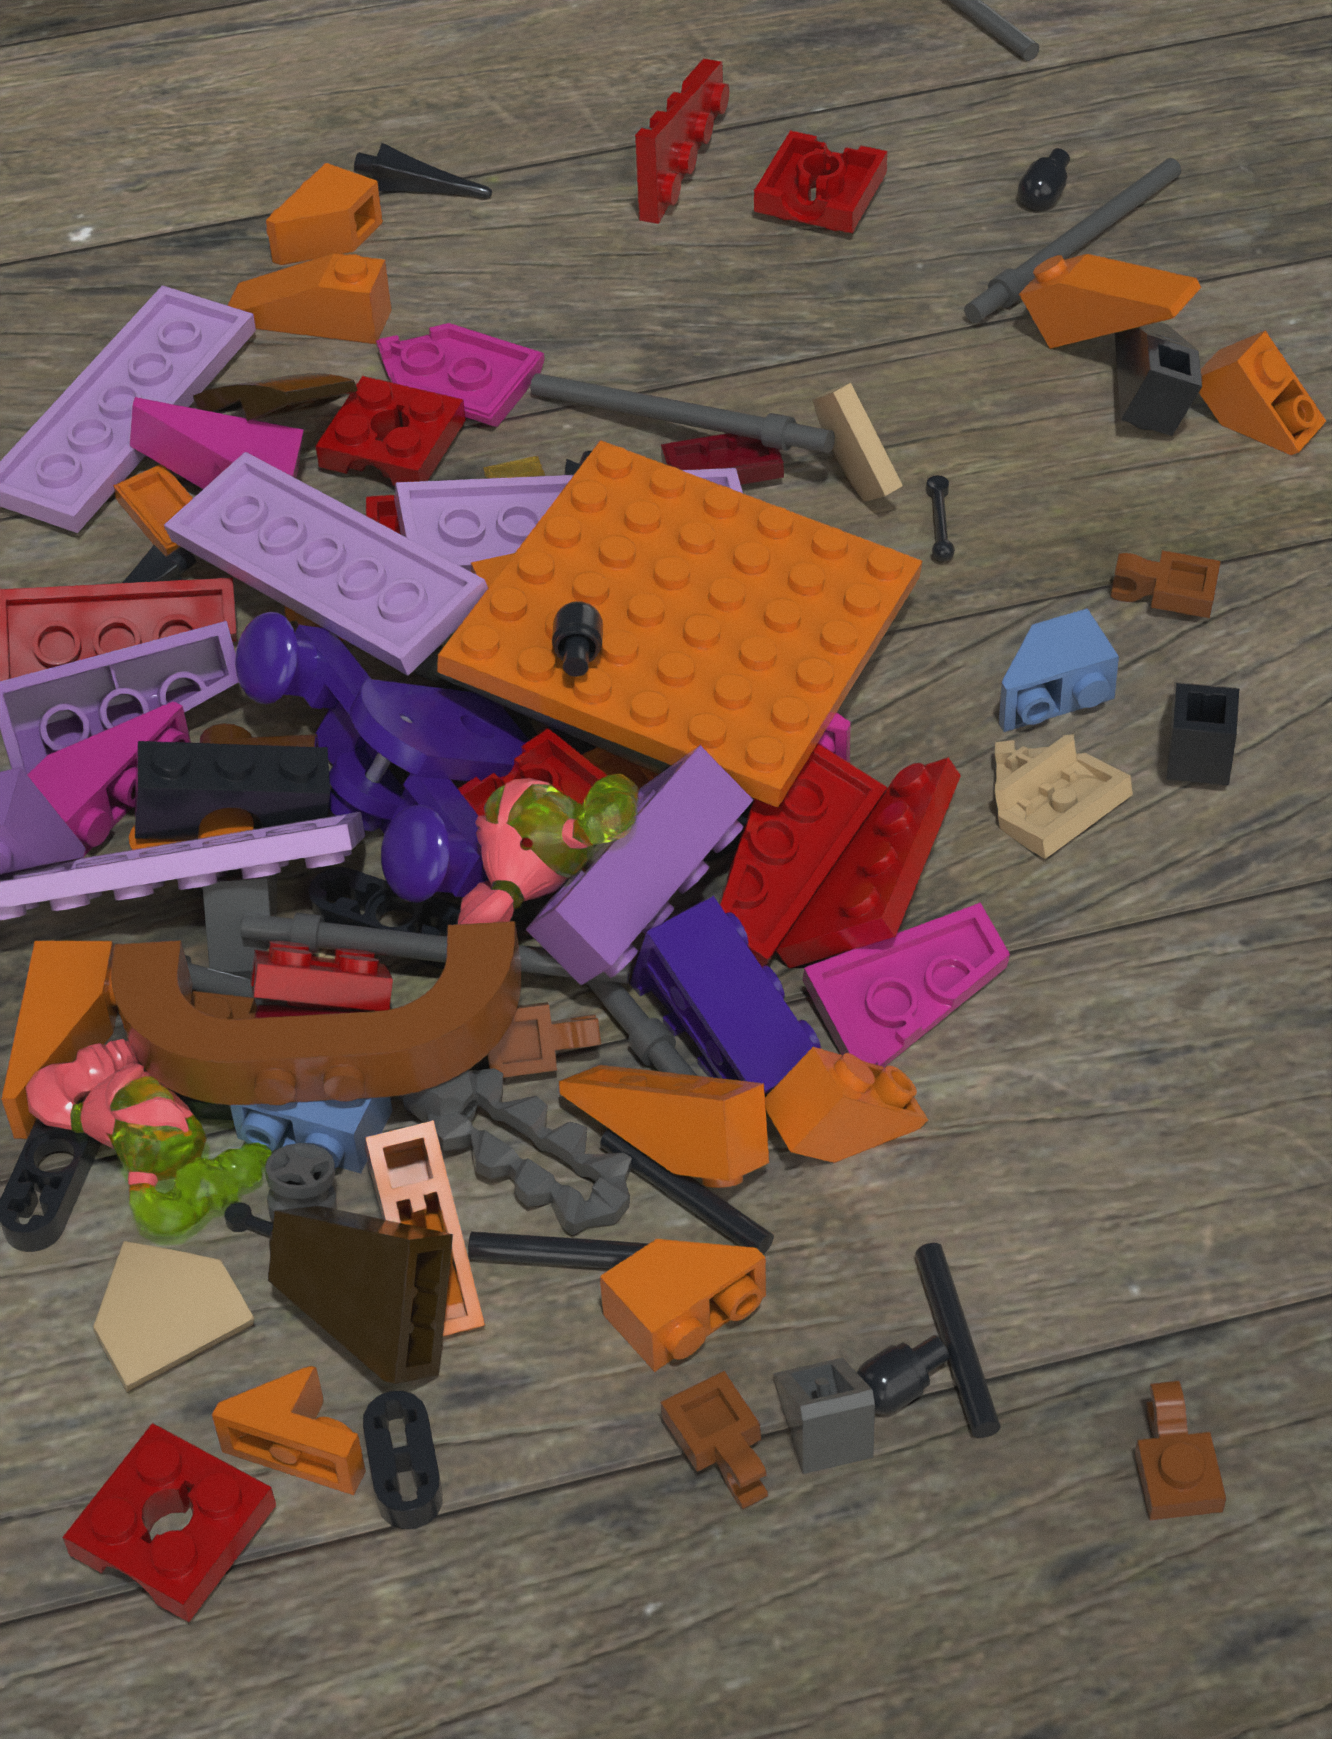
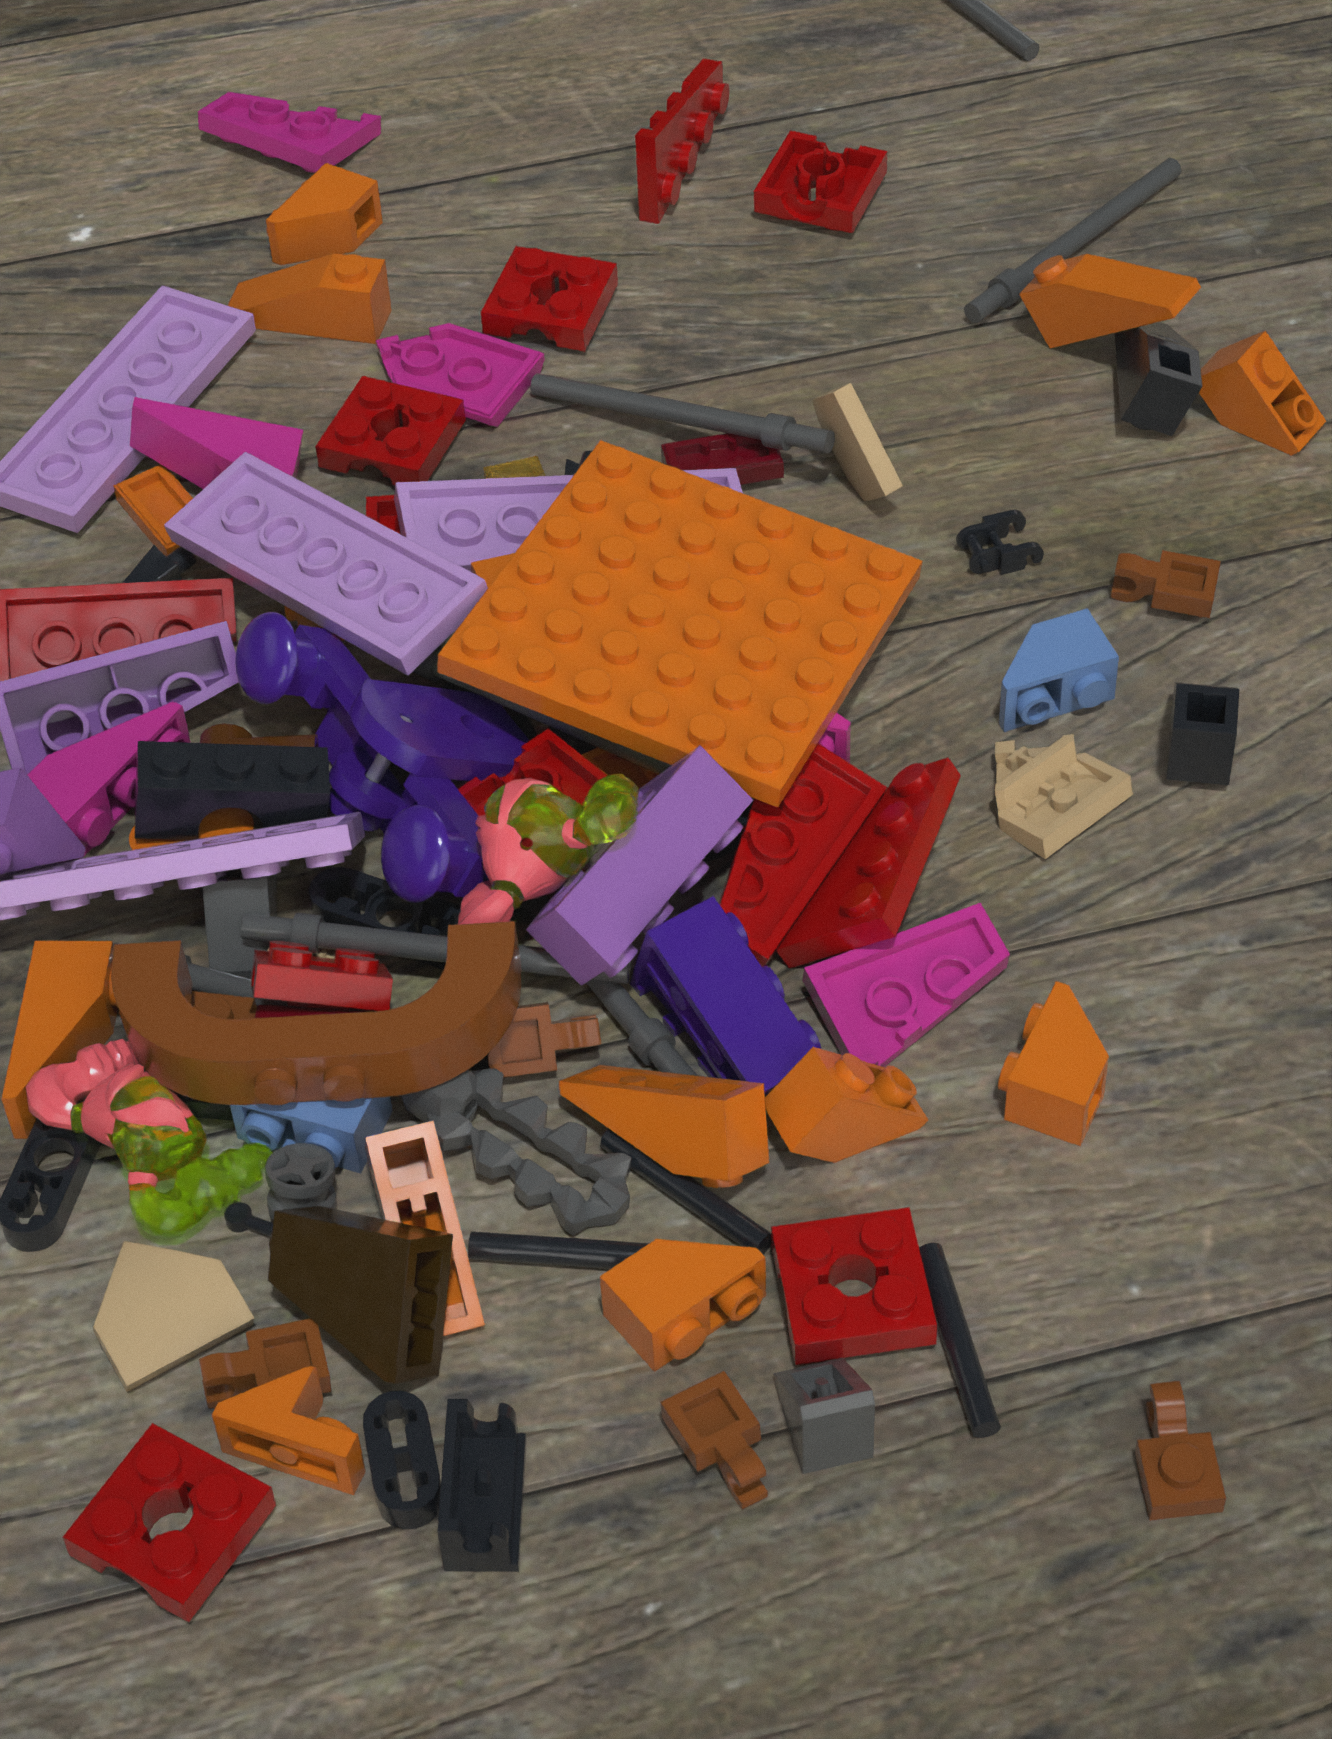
dark brown slope [193,373,358,421] -> none
black piece [354,142,492,199] -> none
black cylinder [552,601,603,677] -> none
black cylinder [857,1335,950,1414] -> none
black hinge [926,475,955,562] -> none
black cylinder [1018,148,1070,211] -> none
none -> dark pink wing [198,92,381,173]
none -> dark orange plate [199,1318,331,1408]
none -> black hinge [437,1399,527,1572]
none -> red brick [480,246,618,352]
none -> red brick [771,1207,937,1365]
none -> black piece [956,509,1044,575]
none -> orange slope [998,981,1109,1147]

